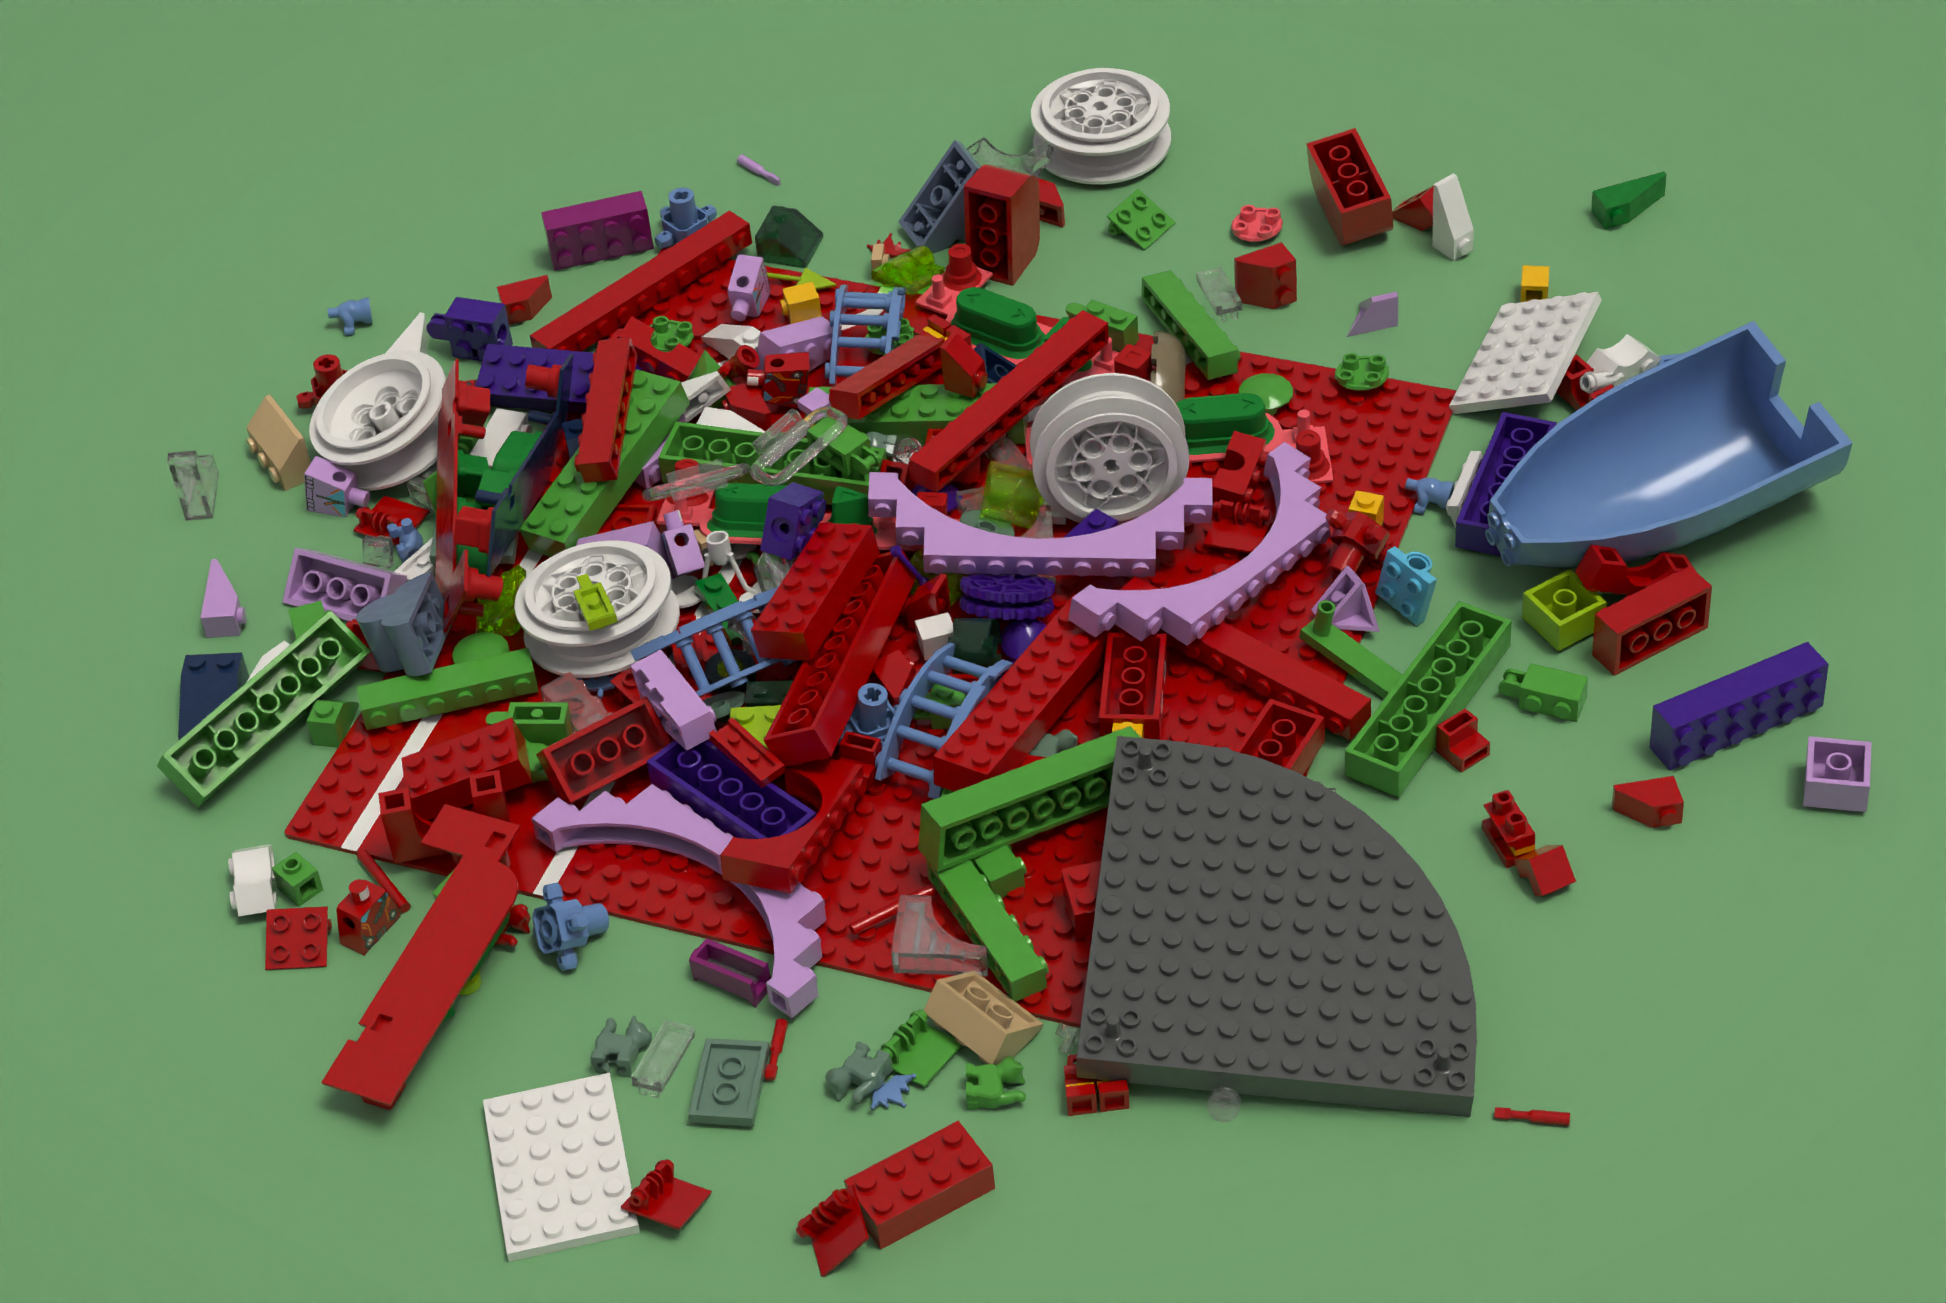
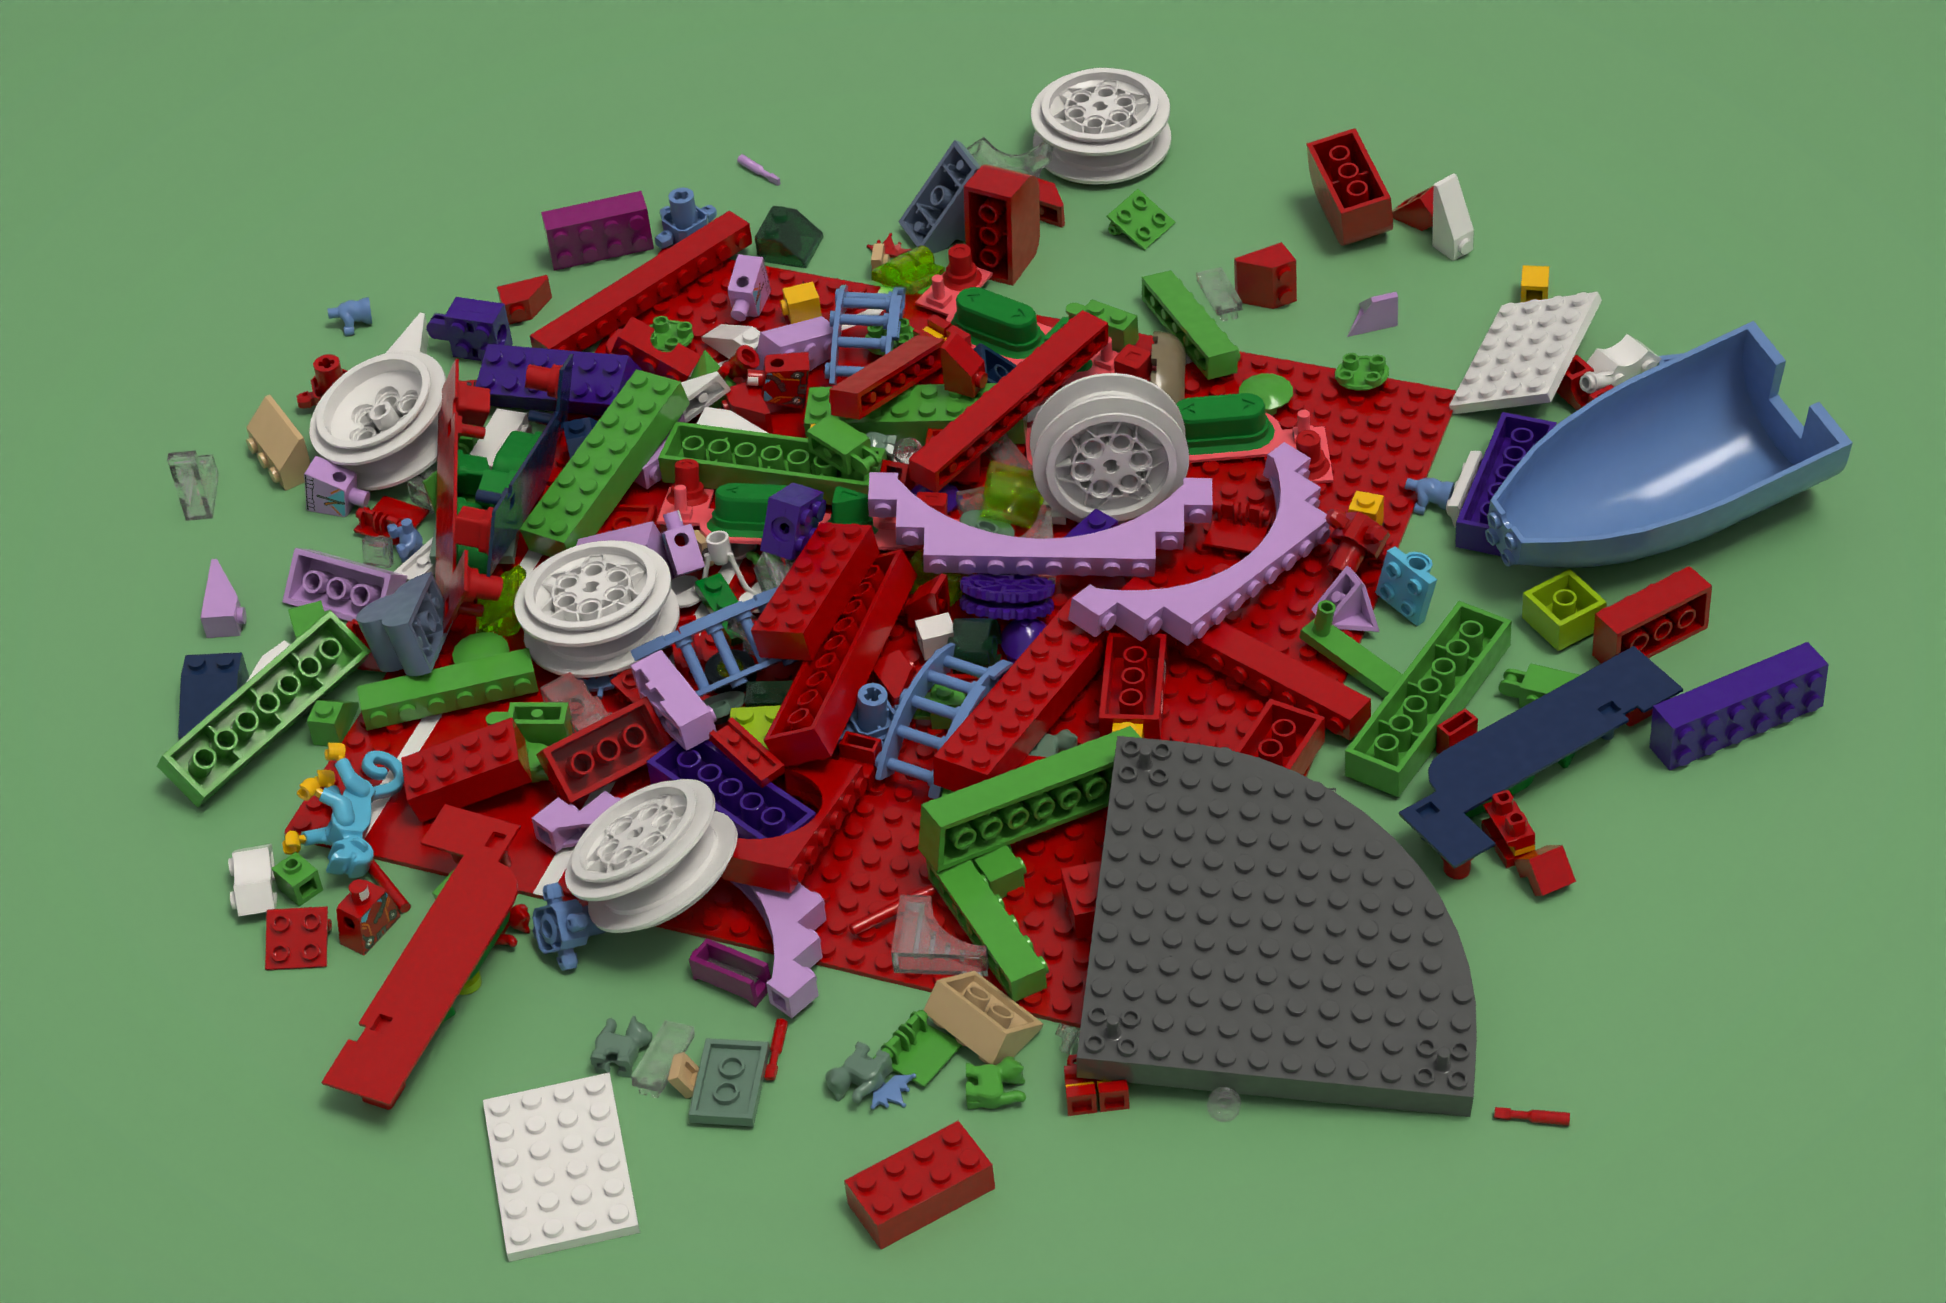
red arch [378,770,514,864] -> none
lime hinge [573,574,618,631] -> none
red brick [575,337,638,483] -> none
red hinge [621,1159,712,1230] -> none
clear bar [641,459,751,502] -> none
clear bar [750,406,848,486] -> none
lime piece [767,267,837,290] -> none
red hinge [796,1185,869,1277] -> none
lavender tile [797,387,831,420] -> none
dark purple hinge [890,545,930,586] -> none
red arch [1212,431,1269,509] -> none
coral dish [1231,205,1283,242] -> none
red arch [1575,544,1696,595] -> none
green slope [1591,171,1666,229] -> none
red slope [1612,776,1684,828] -> none
lavender brick [1803,736,1872,812] -> none
none -> medium azure animal [282,742,404,878]
none -> white wheel [565,779,738,933]
none -> tan plate [668,1052,699,1099]
none -> dark blue piece [1399,646,1683,879]

